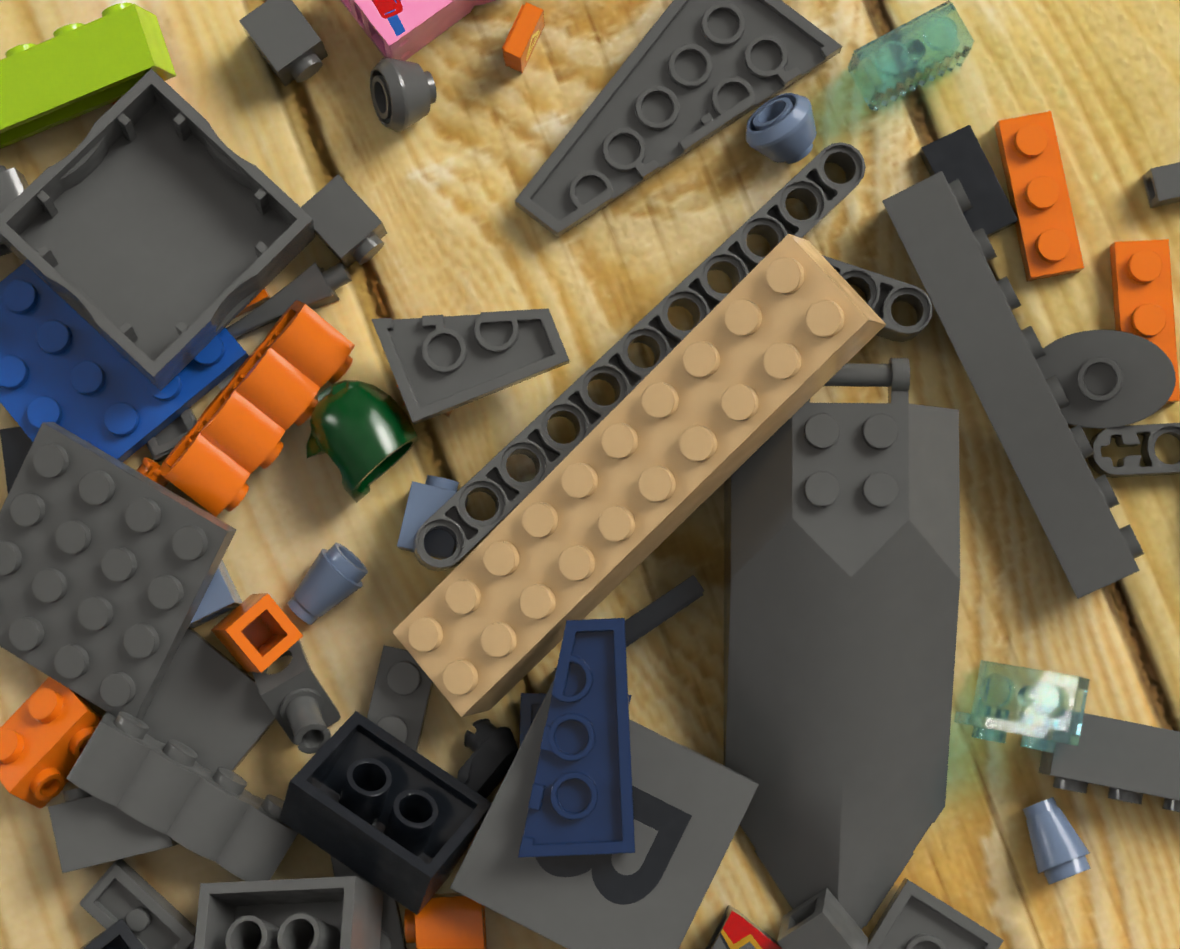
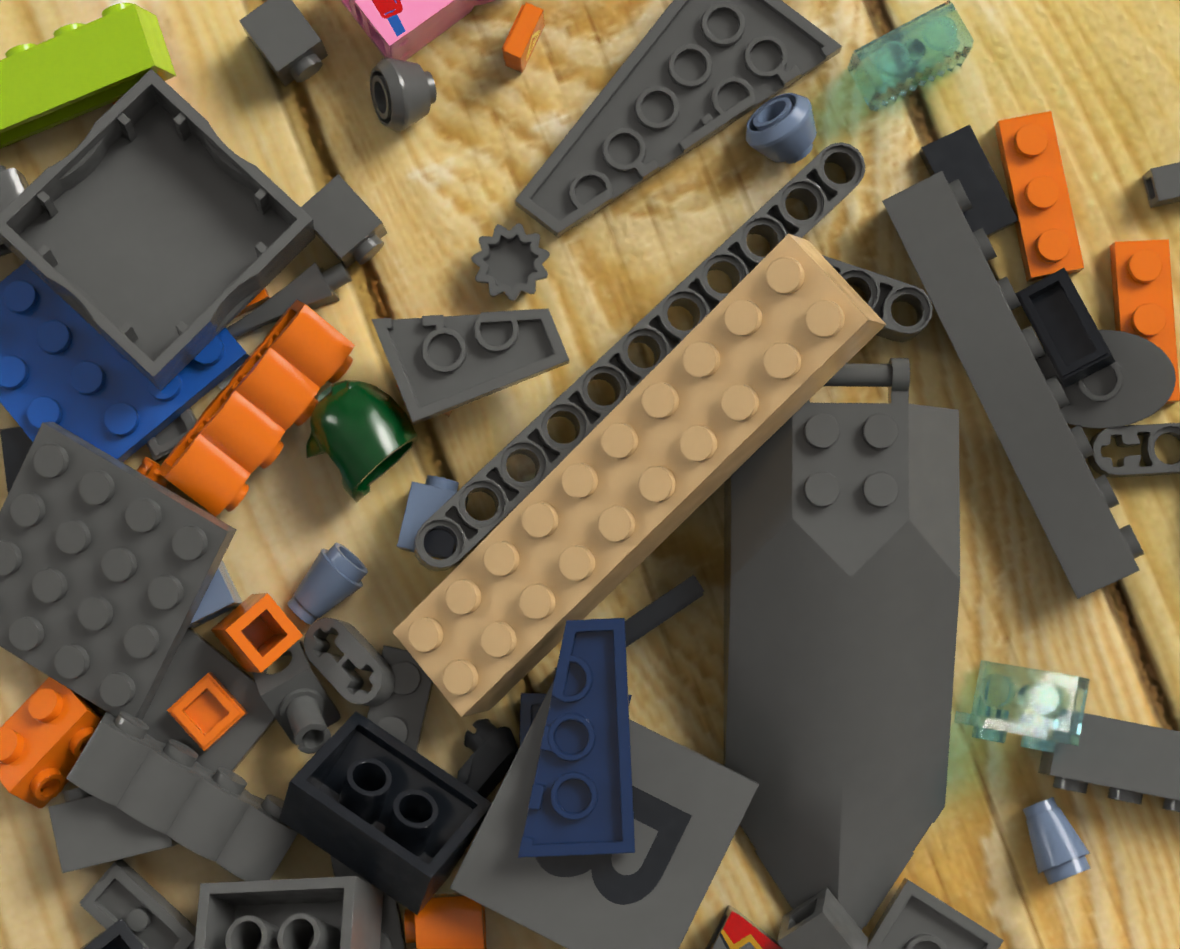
none -> orange tile [167,672,248,752]
none -> dark grey beam [304,618,395,707]
none -> dark grey piece [471,223,550,301]
none -> black tile [1015,268,1115,388]

